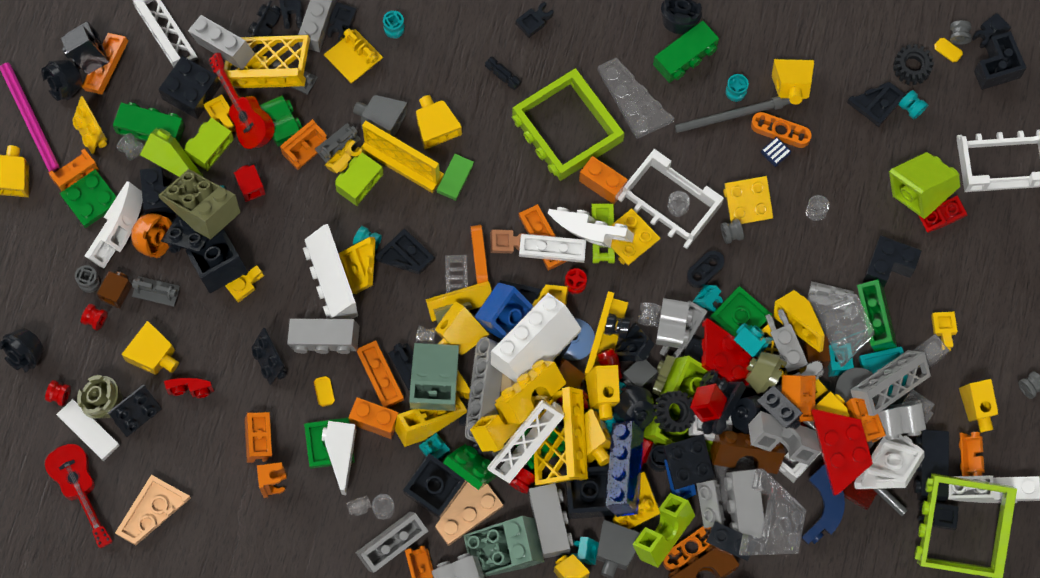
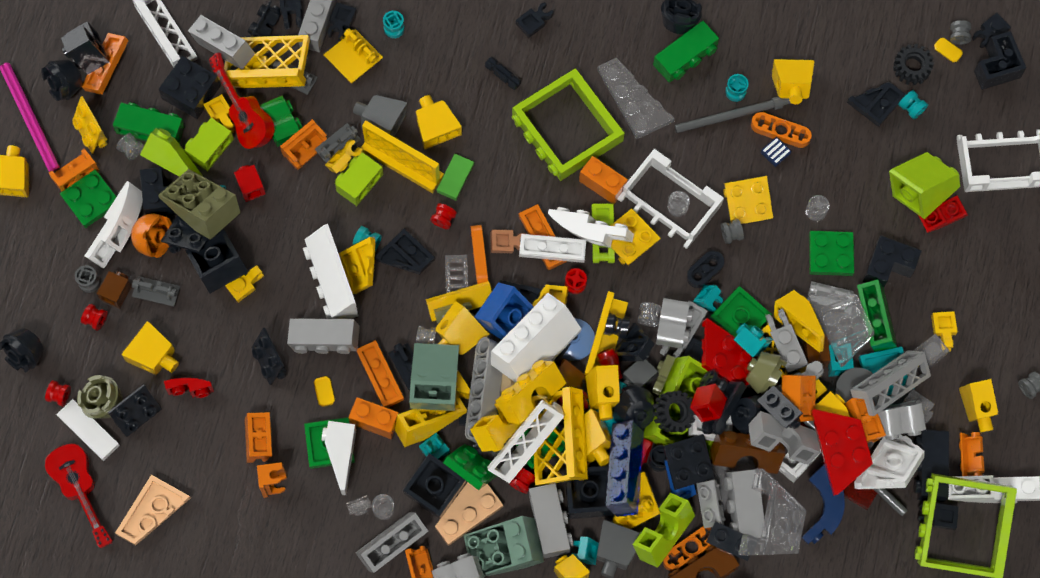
none -> red wheel [430,204,457,229]
none -> green plate [809,231,854,276]

